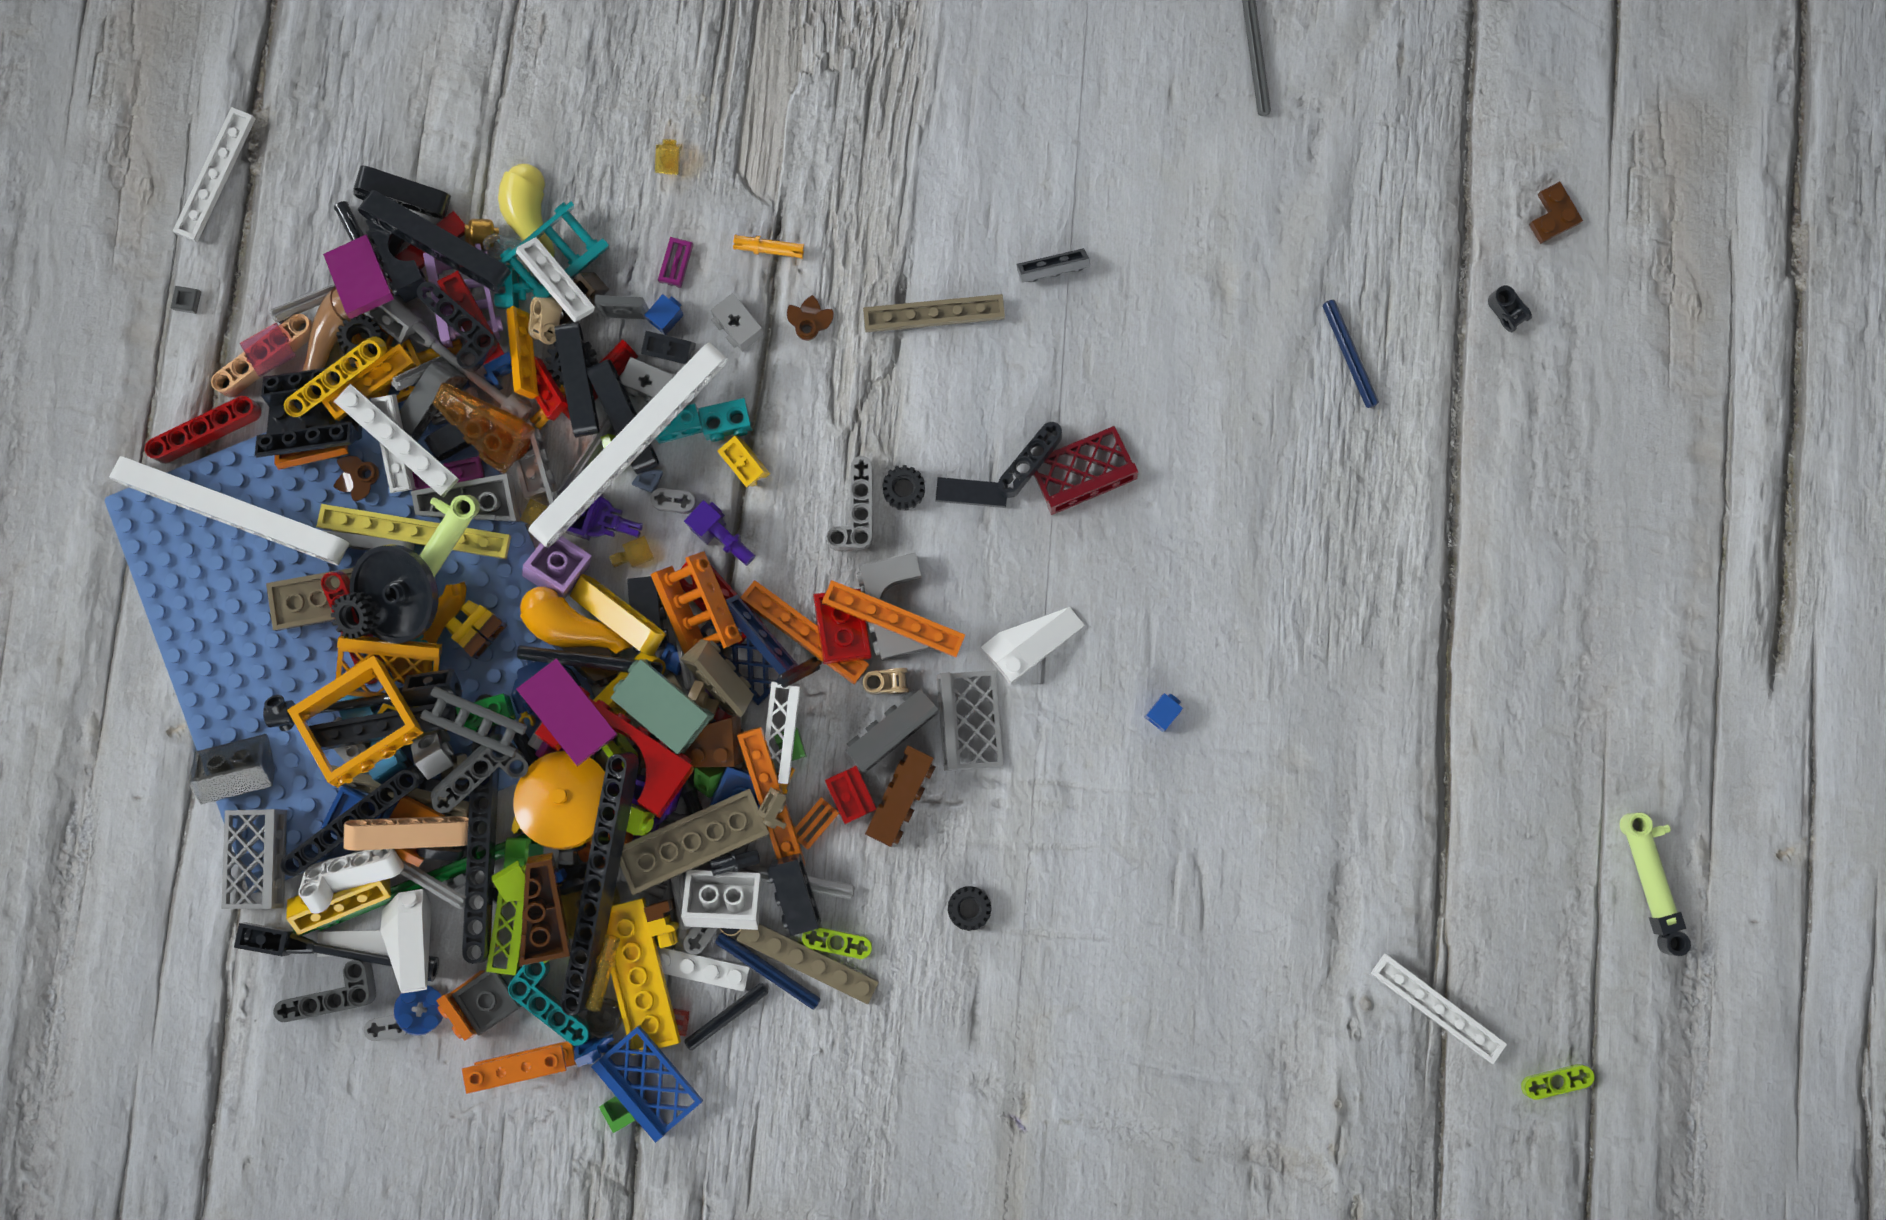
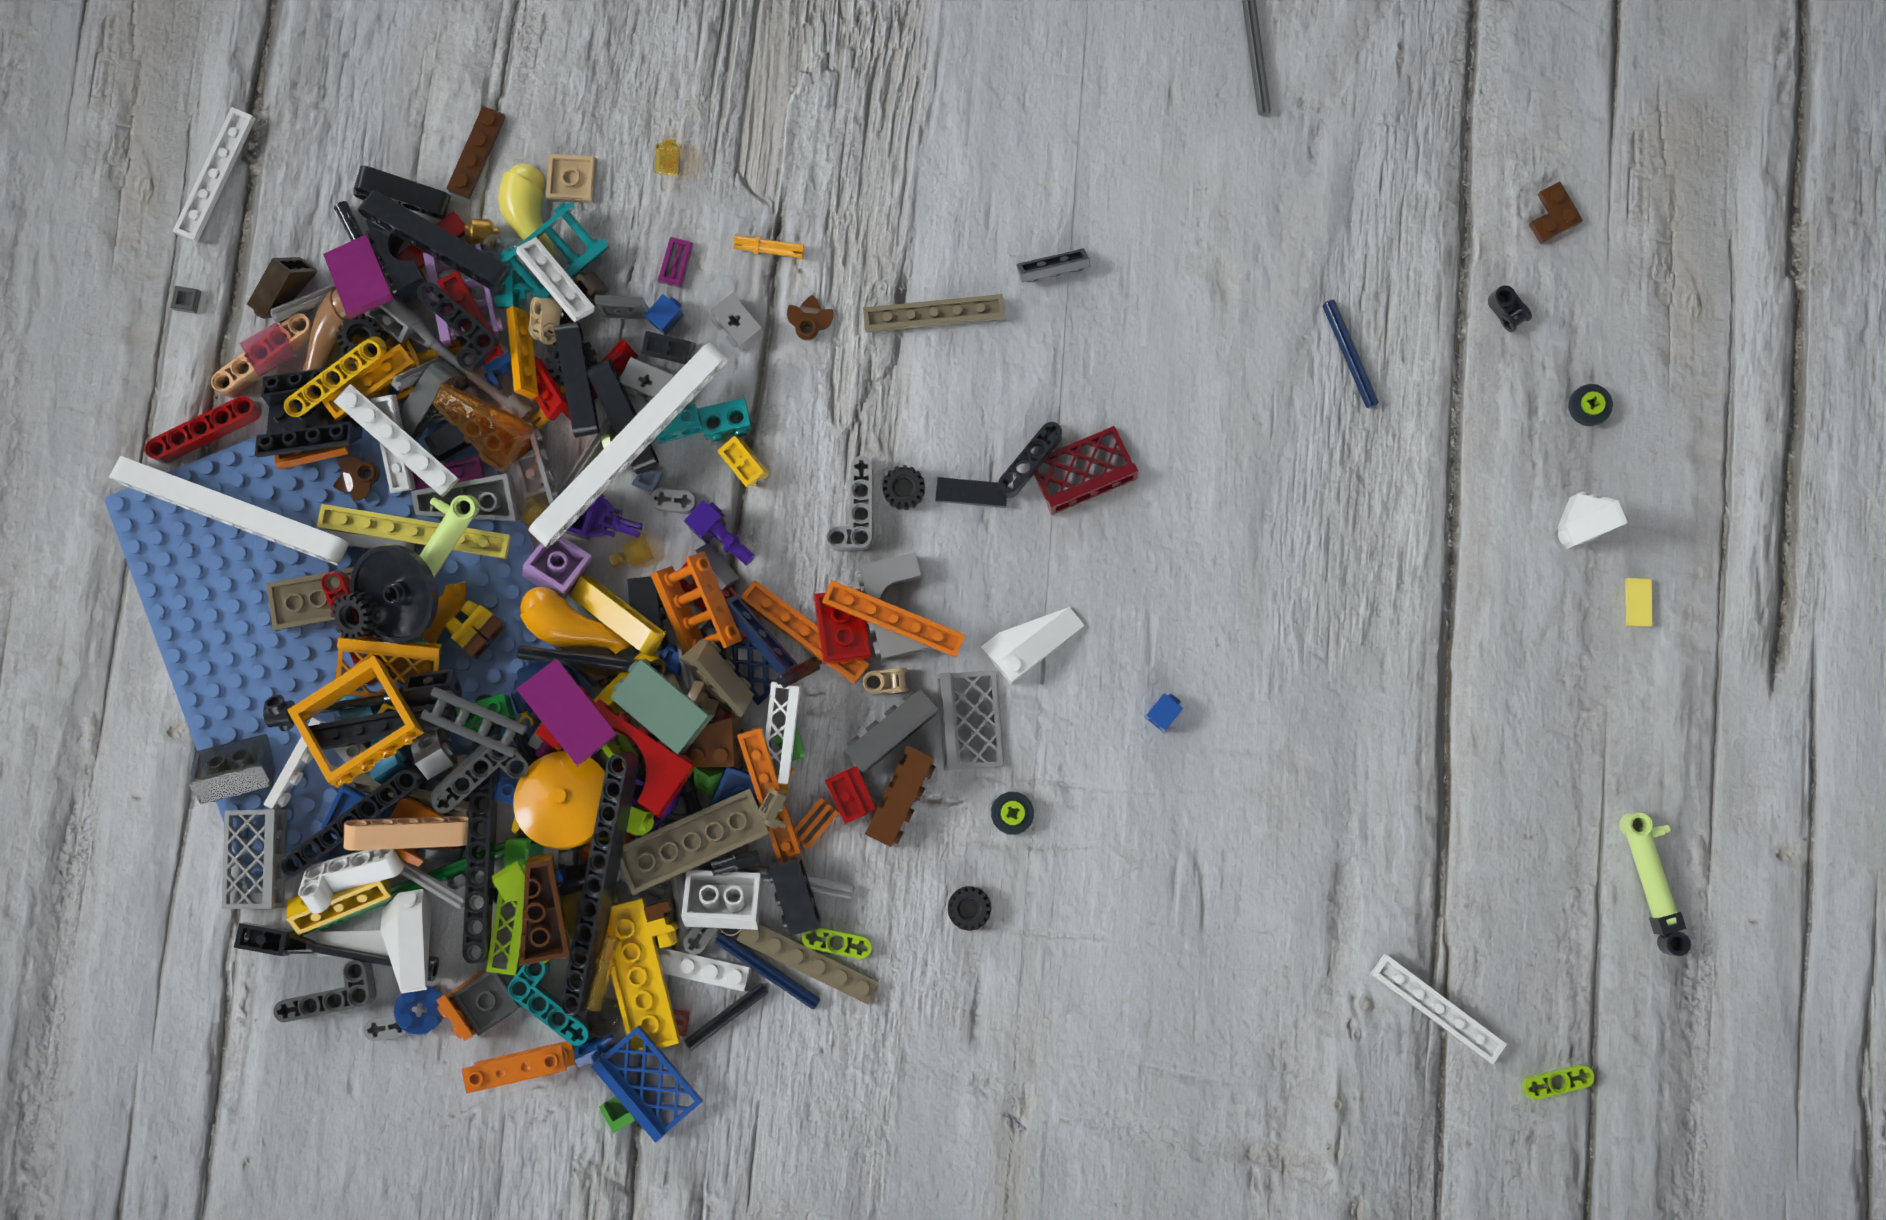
none -> dark brown slope [247,257,317,319]
none -> white plate [263,717,327,809]
none -> reddish brown plate [446,106,506,199]
none -> blue bracket [494,776,518,805]
none -> tan tile [546,154,596,203]
none -> light grey tile [691,543,740,590]
none -> black wheel [991,792,1034,835]
none -> white wedge [1557,492,1628,549]
none -> black wheel [1568,384,1613,427]
none -> light yellow tile [1625,578,1652,627]

